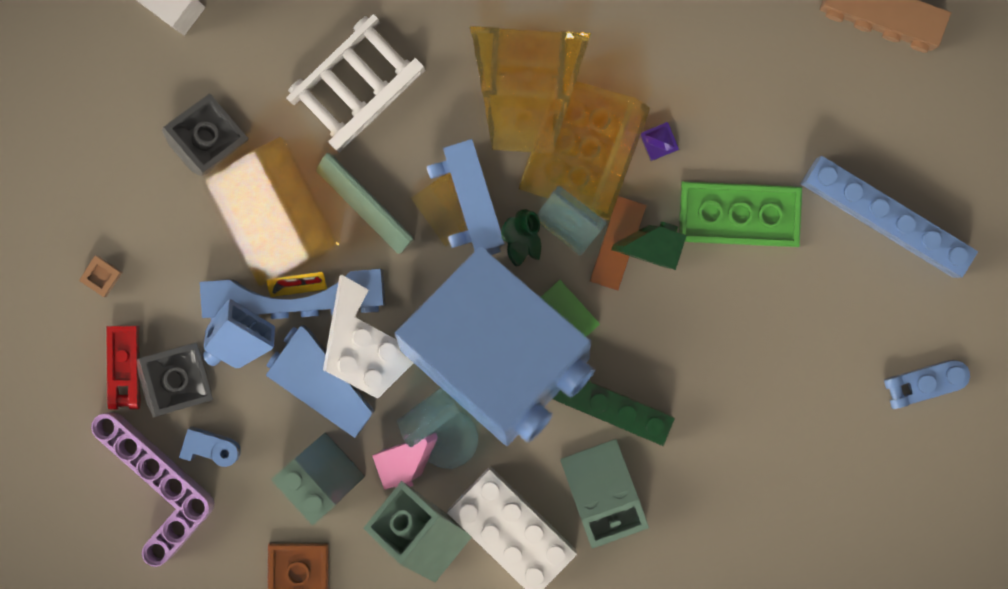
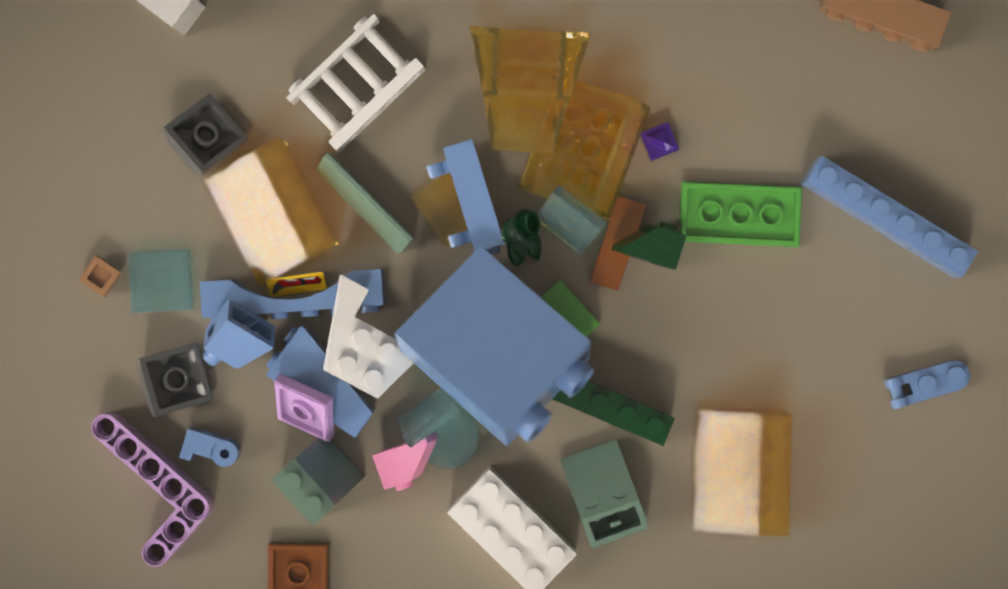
red plate [106,326,141,410] -> none
sand green slope [363,481,472,582] -> none
none -> clear light blue tile [128,250,193,313]
none -> lavender tile [274,374,334,442]
none -> clear yellow slope [694,410,792,537]

